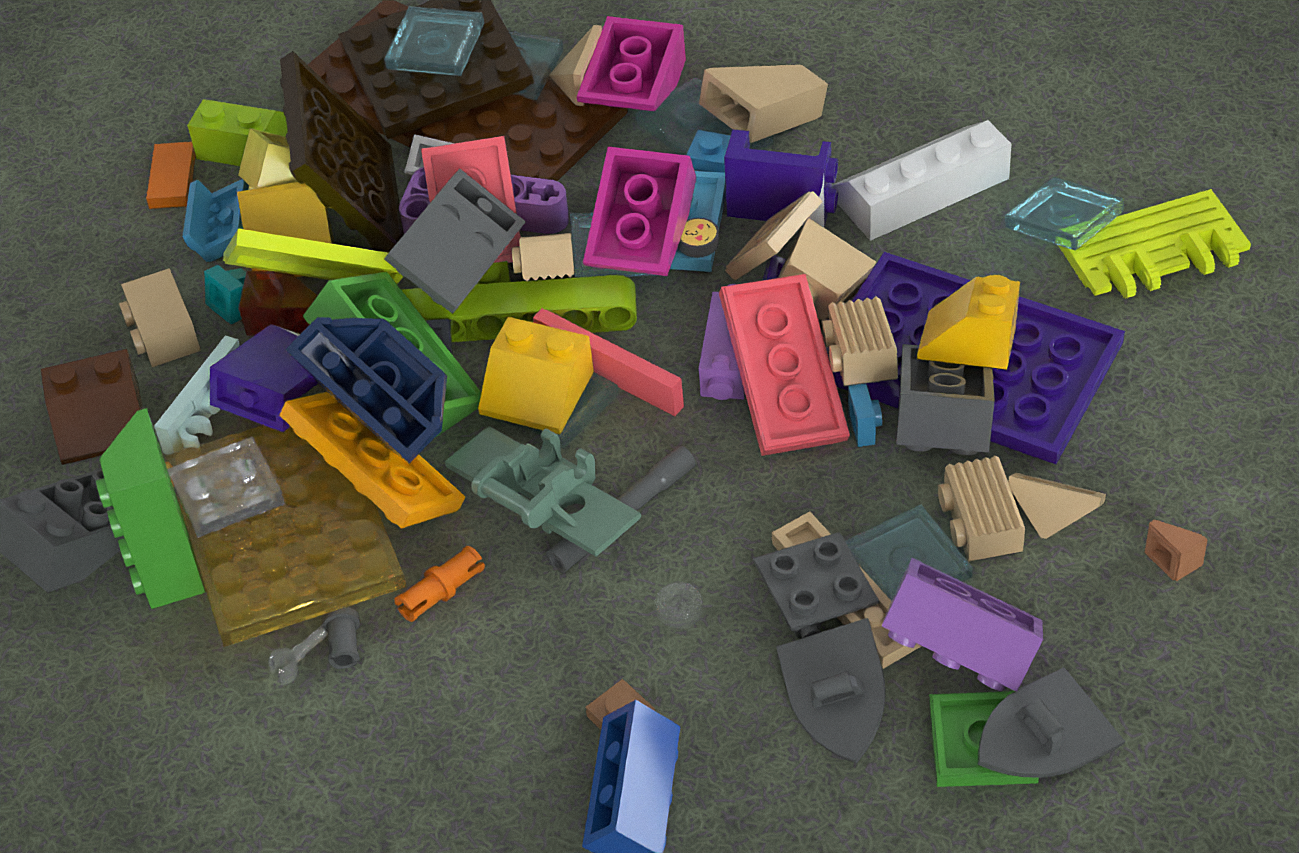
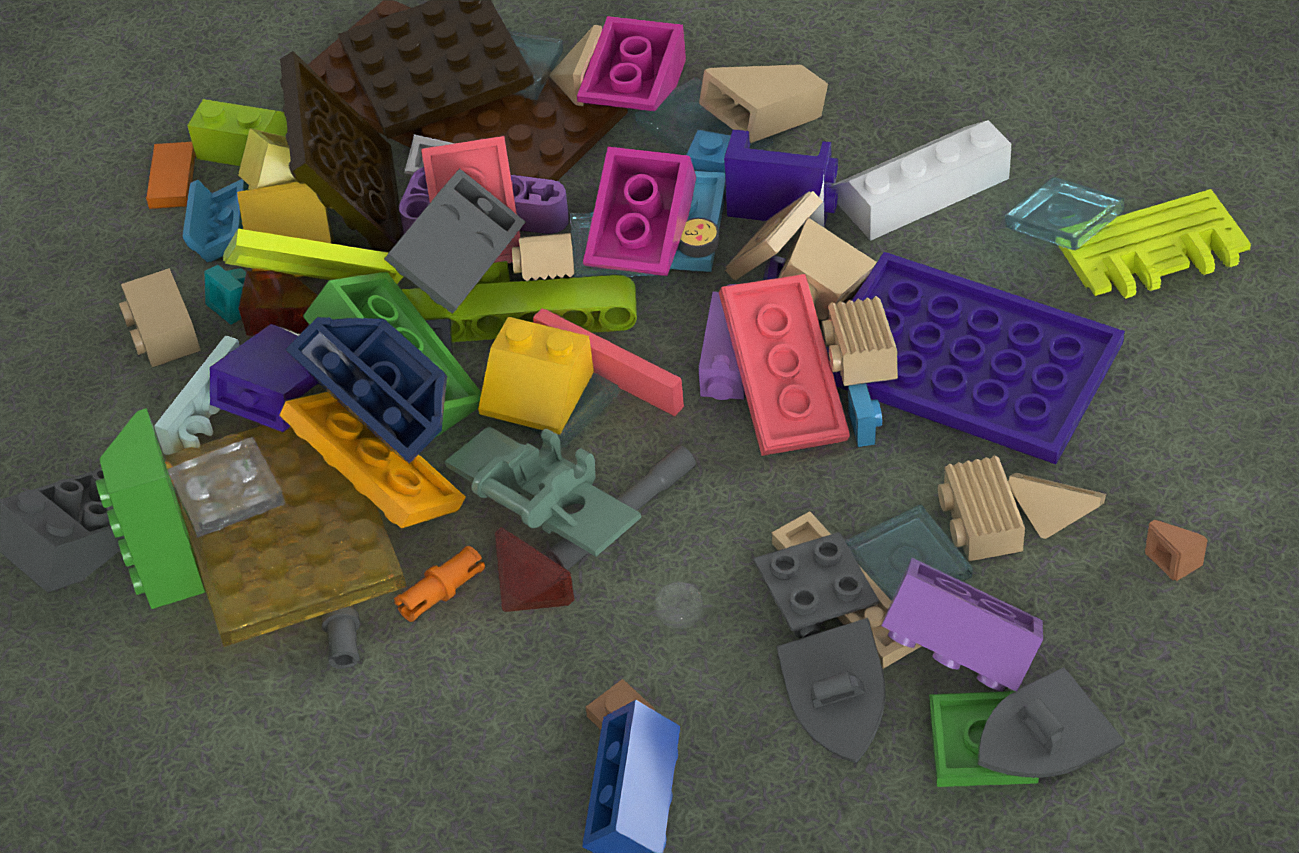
reddish brown slope [41,349,143,465] -> none
clear hand [268,626,328,685] -> none
clear light blue tile [384,6,484,76] -> none
dark grey slope [896,344,995,455] -> none
yellow slope [917,275,1020,370] -> none
none -> clear red slope [495,527,575,612]

